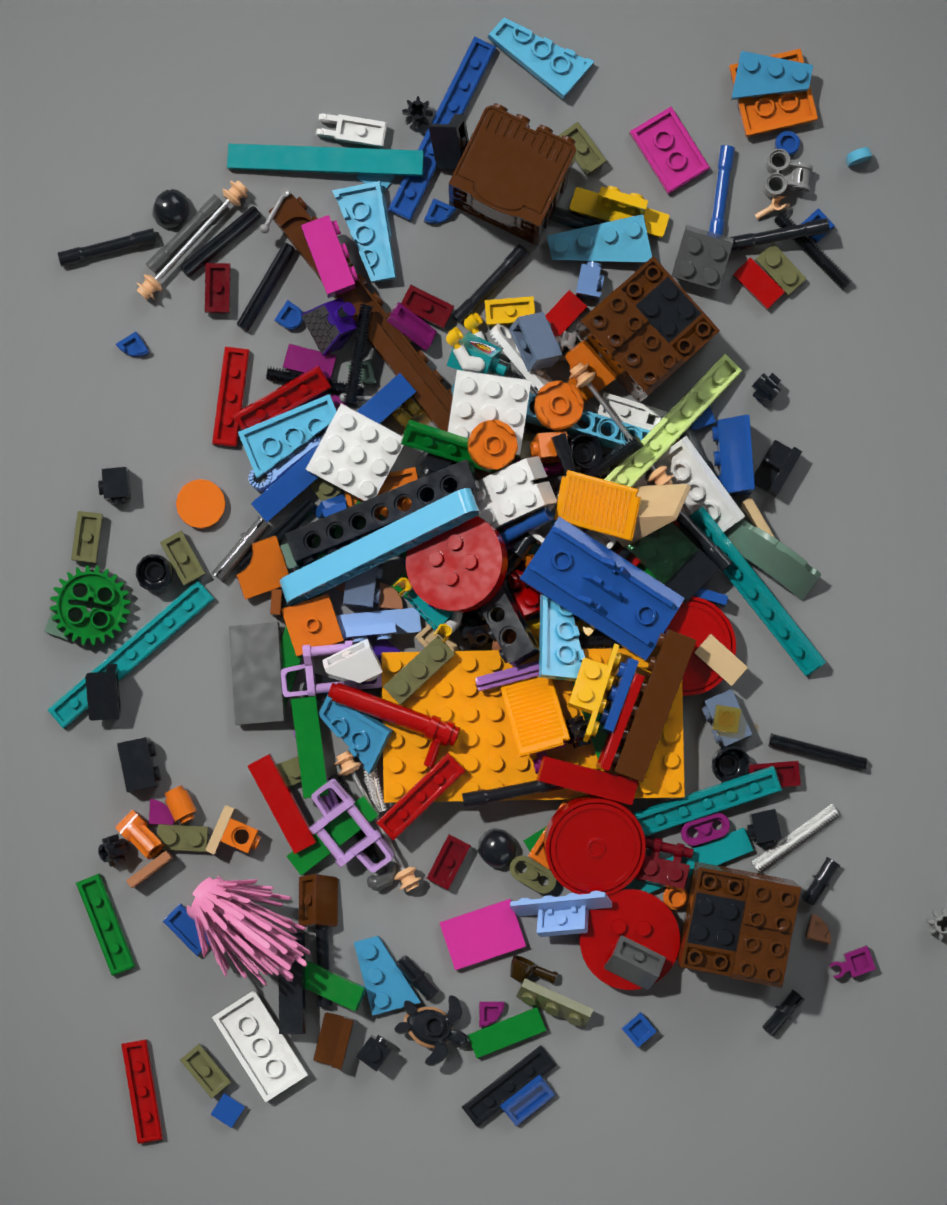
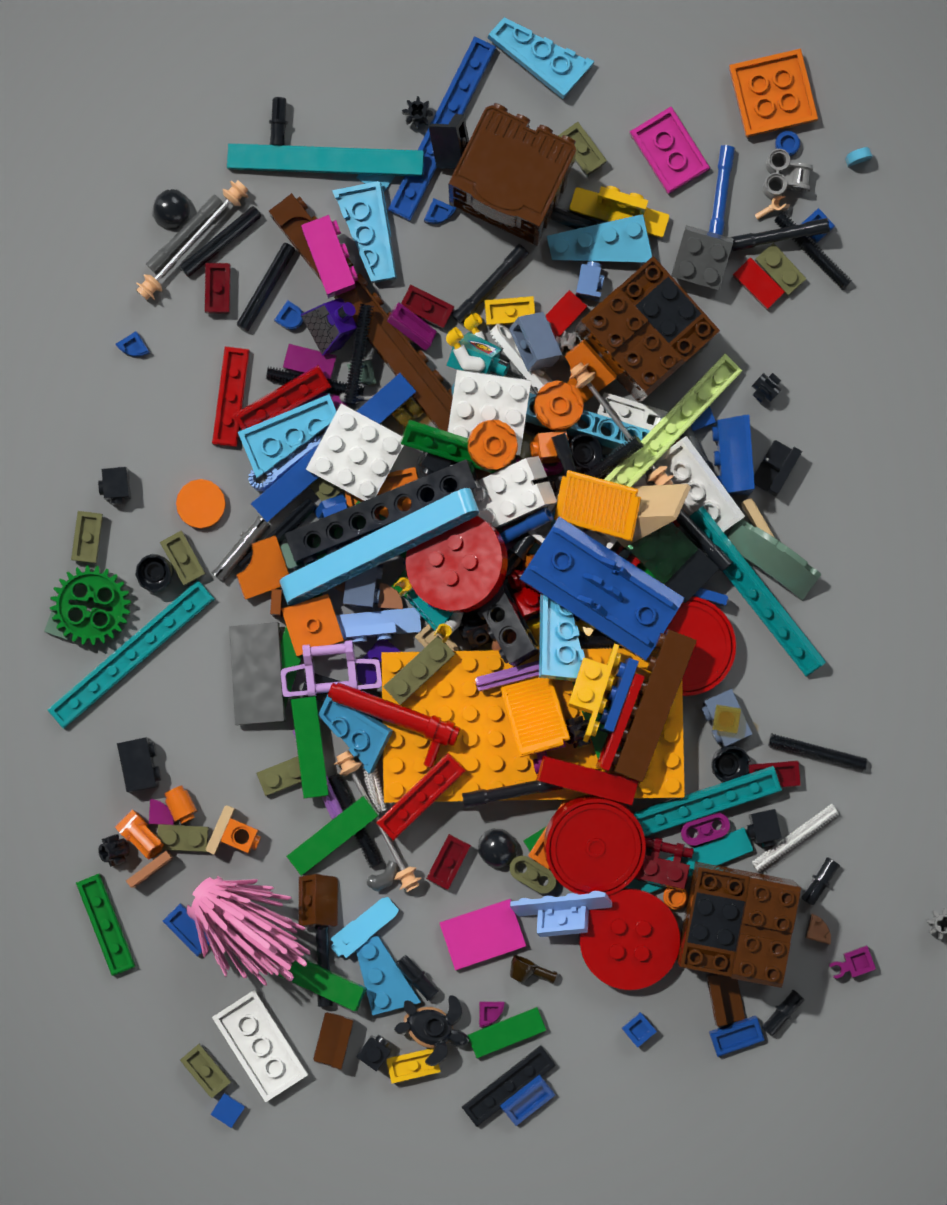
black piece [58,228,157,267] -> none
black panel [85,664,121,721] -> none
red tile [121,1039,163,1144] -> none
red tile [247,753,318,854] -> none
light grey hinge [260,187,290,233] -> none
black tile [278,932,306,1034] -> none
lavender bar [308,779,394,873] -> none
white hinge [316,114,387,148] -> none
white slope [322,639,383,683] -> none
olive plate [516,979,594,1028] -> none
dark grey panel [604,935,666,990] -> none
tan tile [694,634,748,686] -> none
dark azure wing [731,51,813,100] -> none
none -> black axle [269,97,288,145]
none -> medium azure piece [331,897,399,958]
none -> yellow plate [386,1048,441,1083]
none -> reddish brown panel [706,974,745,1026]
none -> blue tile [709,1015,765,1057]

